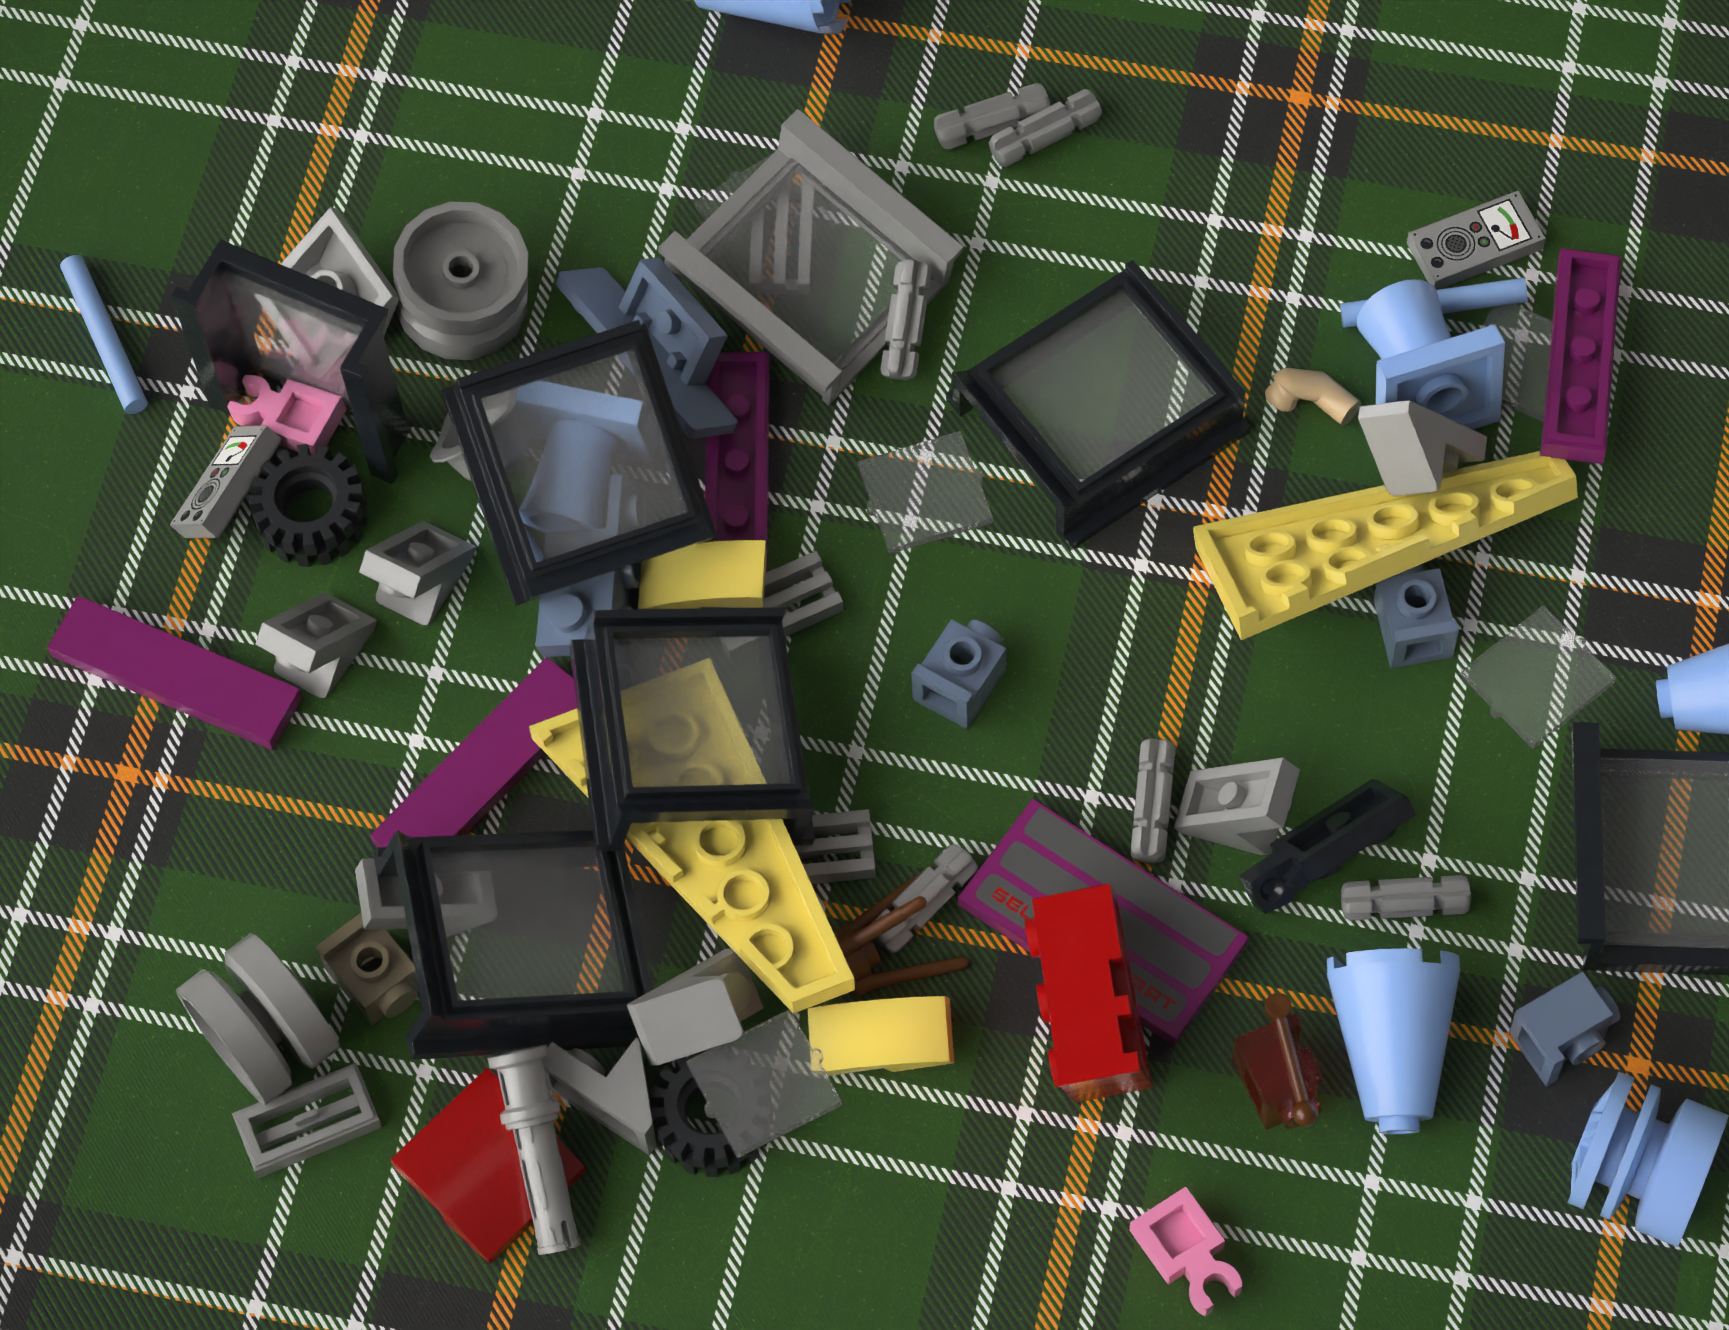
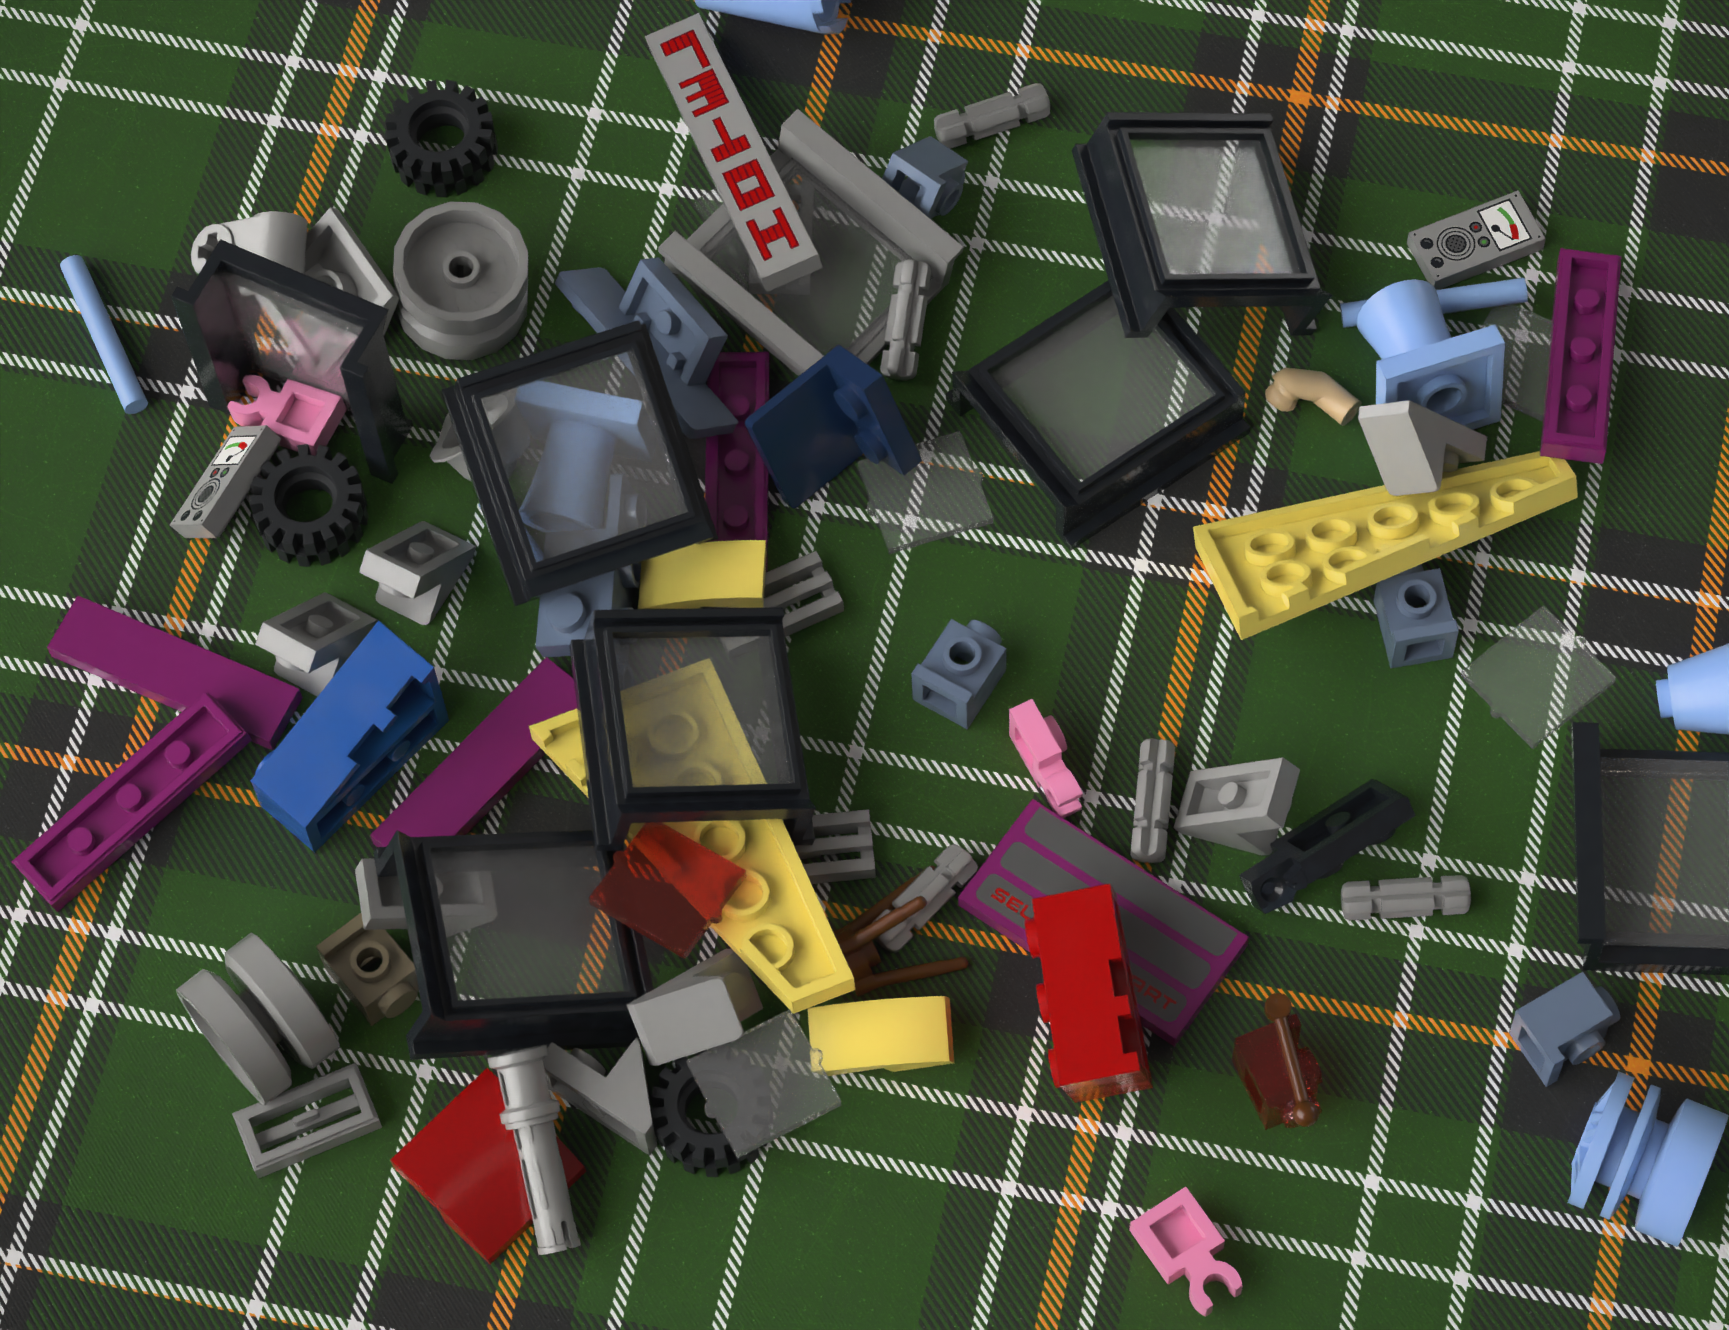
light grey axle [988,89,1102,167] -> none
light blue cone [1326,948,1461,1134] -> none
none -> magenta tile [11,690,252,912]
none -> light grey piece [191,211,308,293]
none -> blue wedge [250,620,449,853]
none -> black tyre [385,80,498,197]
none -> clear red piece [589,822,747,959]
none -> light grey tile [645,13,823,292]
none -> dark blue bracket [745,344,922,509]
none -> sand blue brick [882,136,968,219]
none -> bright pink plate [1009,699,1083,818]
none -> piece [1071,112,1332,338]

